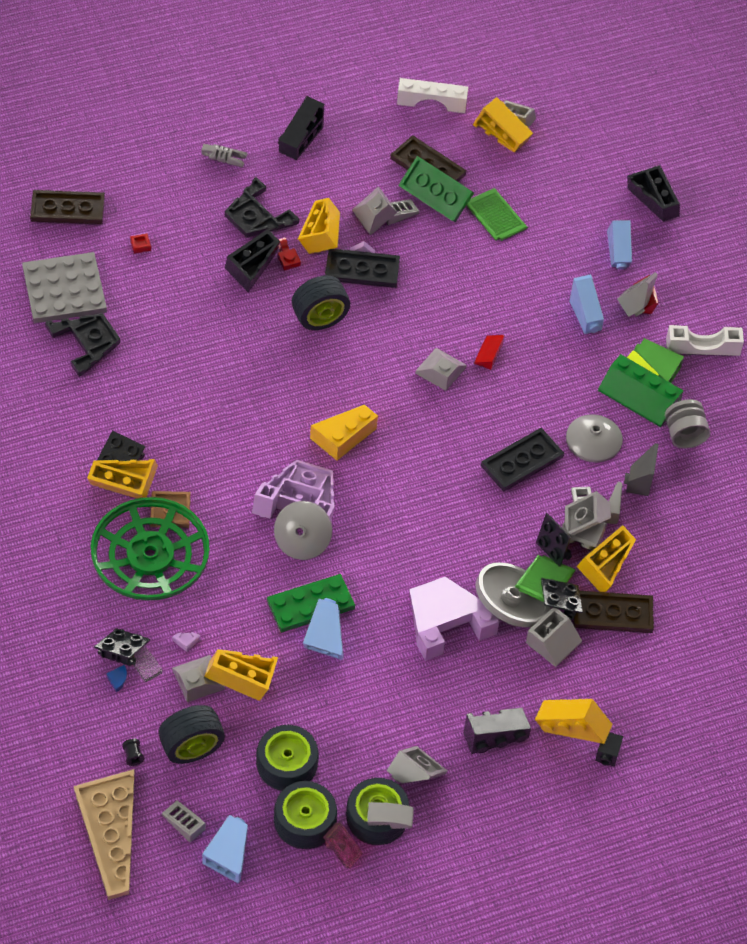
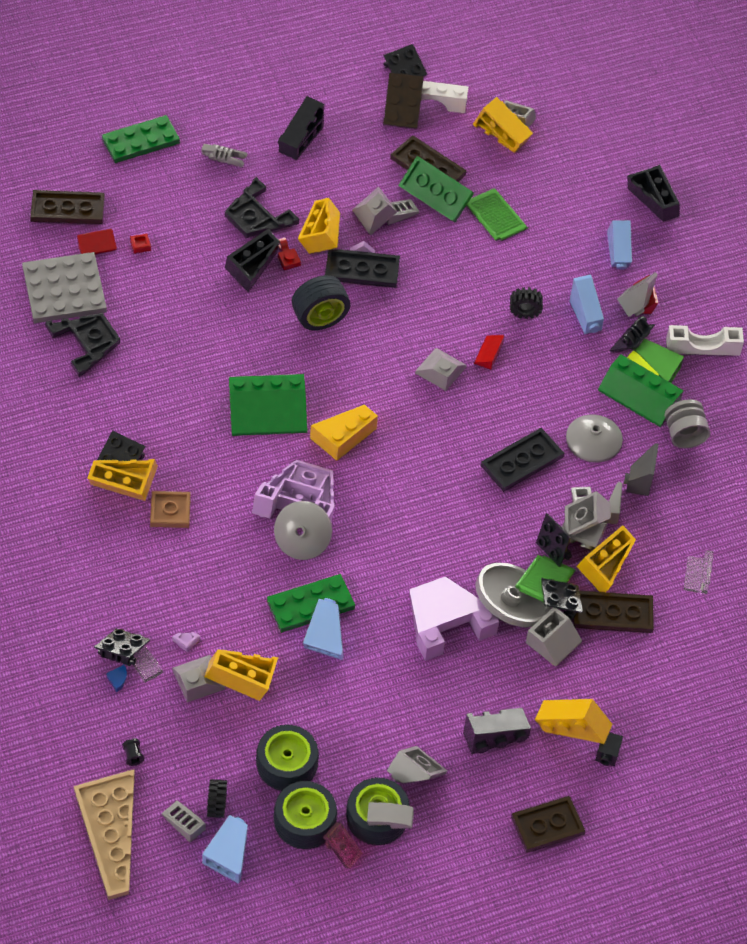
green dish [91,497,210,601] -> none
black wheel [158,705,225,764] -> none
none -> red slope [77,229,117,254]
none -> green plate [102,115,180,163]
none -> black tyre [207,779,227,818]
none -> green slope [229,374,307,436]
none -> black hinge [383,44,427,76]
none -> dark brown plate [383,73,424,129]
none -> black tyre [510,287,543,319]
none -> dark brown plate [511,795,586,853]
none -> black hinge [610,316,655,352]
none -> clear panel [684,550,713,594]

